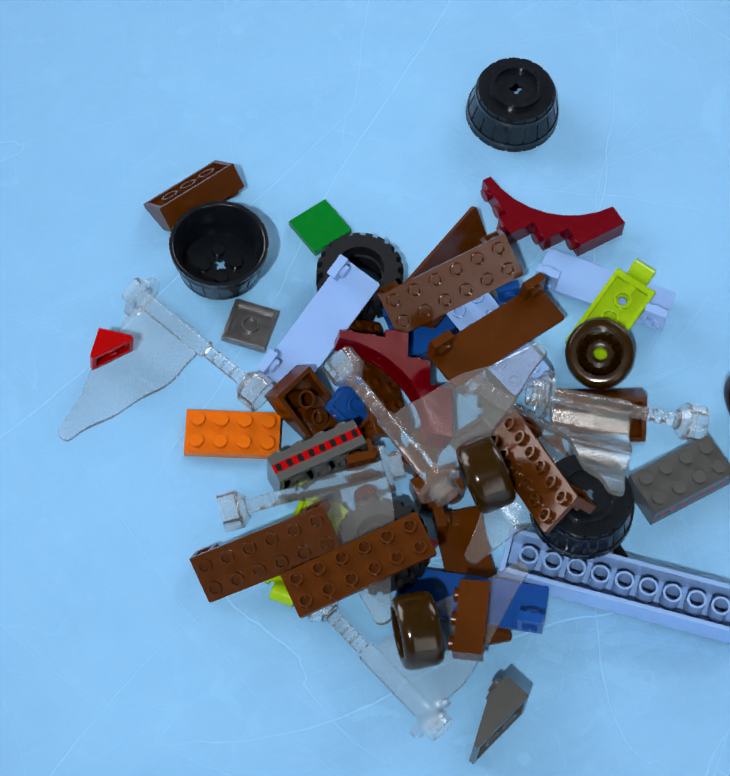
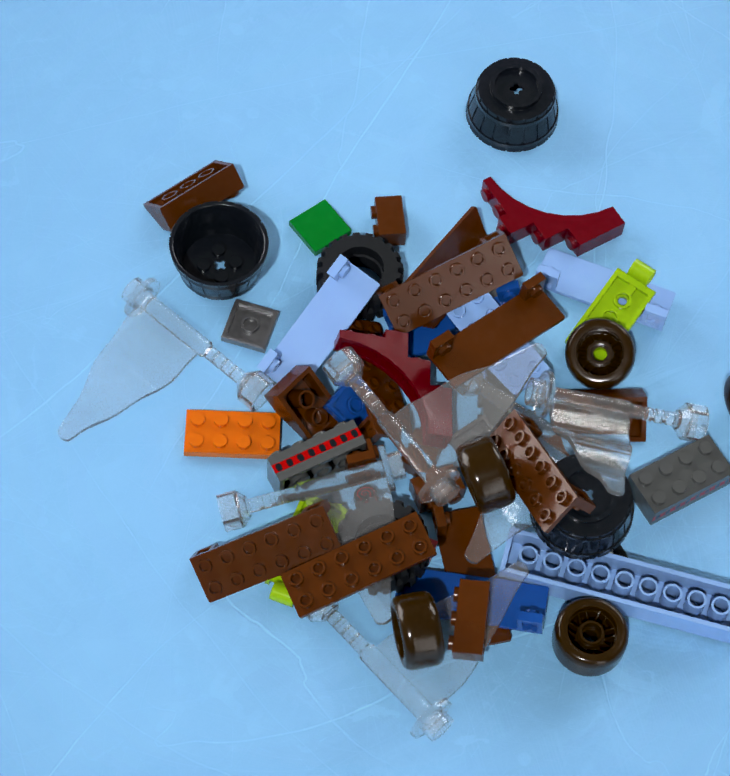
red slope [90,328,134,371] -> none
dark grey slope [469,676,529,764] -> none
none -> reddish brown brick [370,195,406,246]
none -> dark brown wheel [552,598,629,676]

